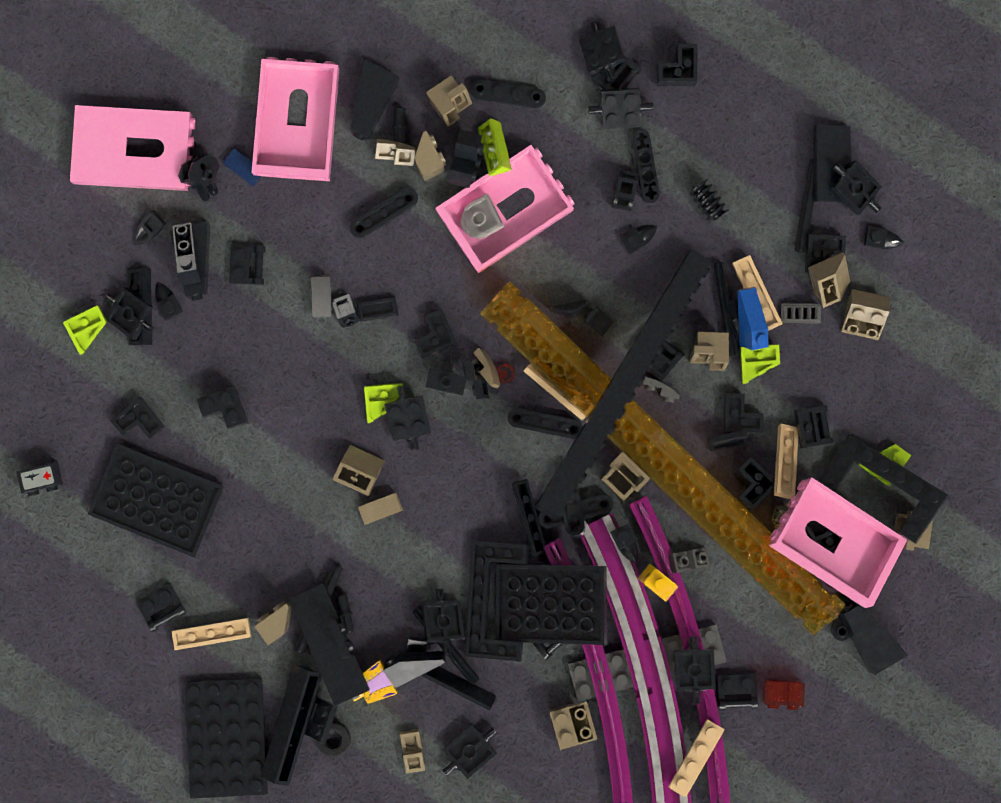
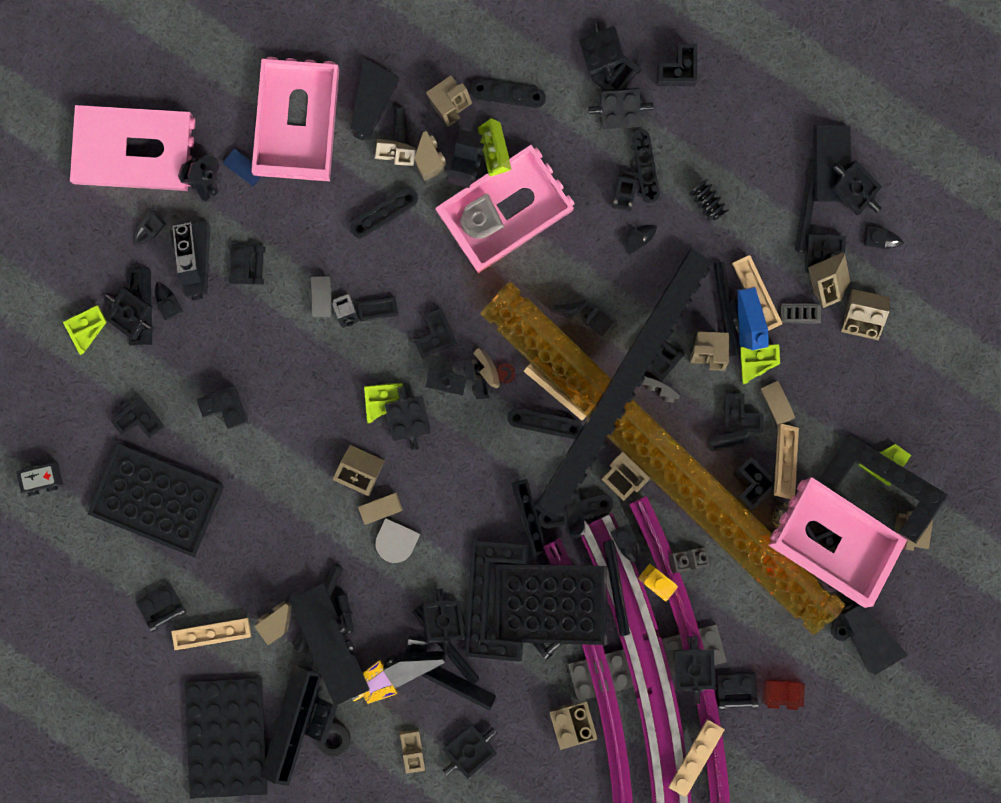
black plate [794,405,833,449] -> none
none -> light grey tile [376,518,420,563]
none -> black axle [604,540,630,636]
none -> dark tan slope [761,381,795,426]

